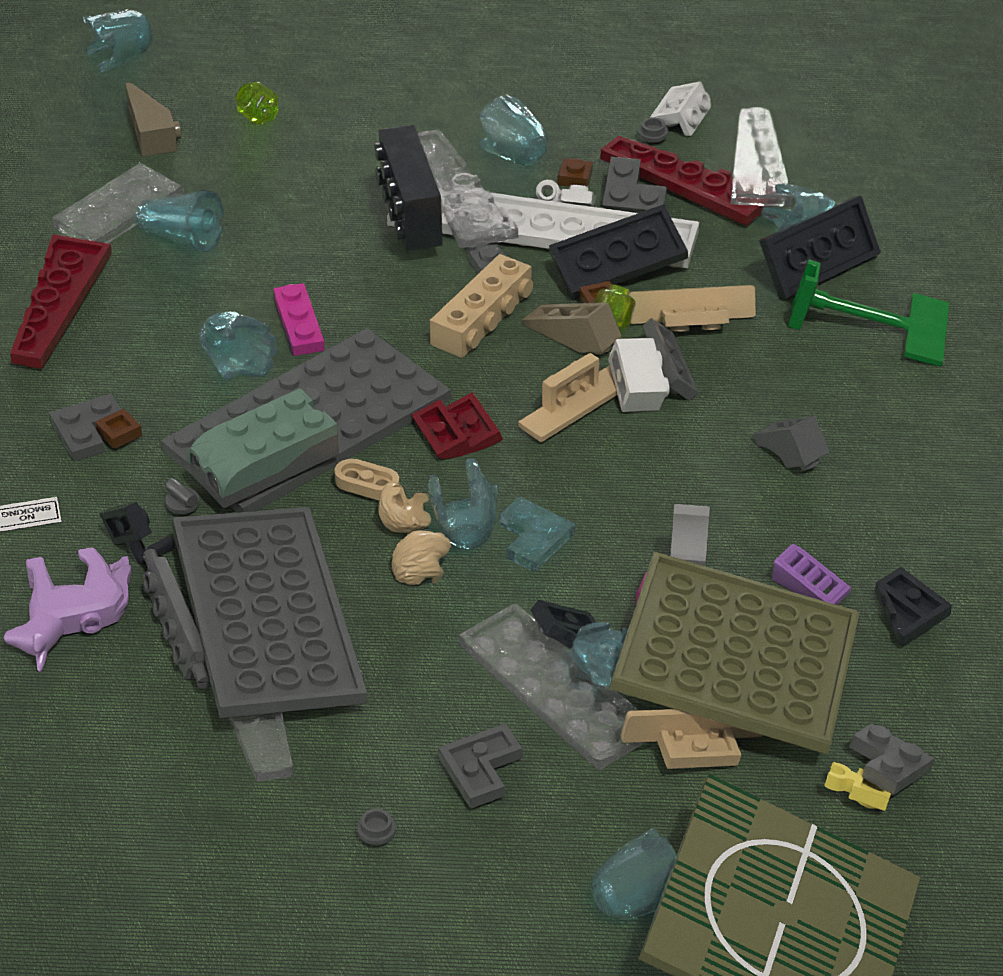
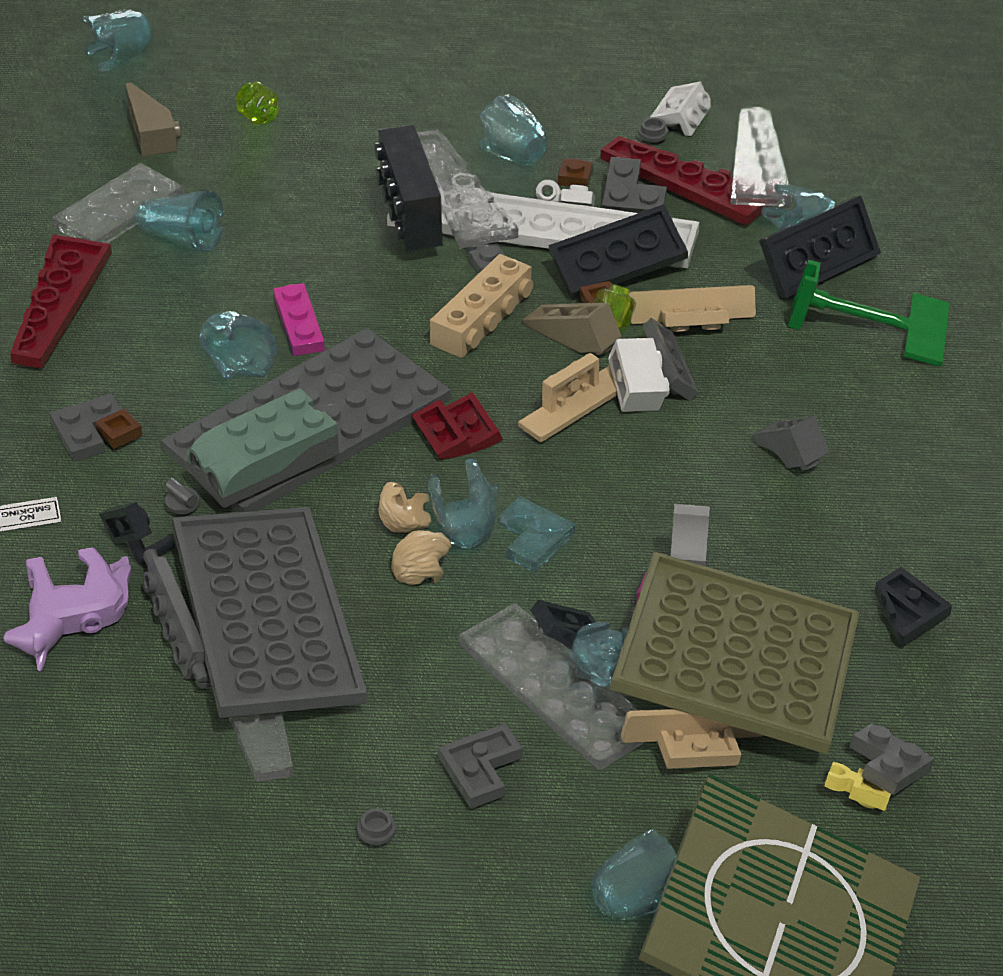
tan plate [334,459,399,500] -> none
medium lavender slope [772,544,851,605] -> none

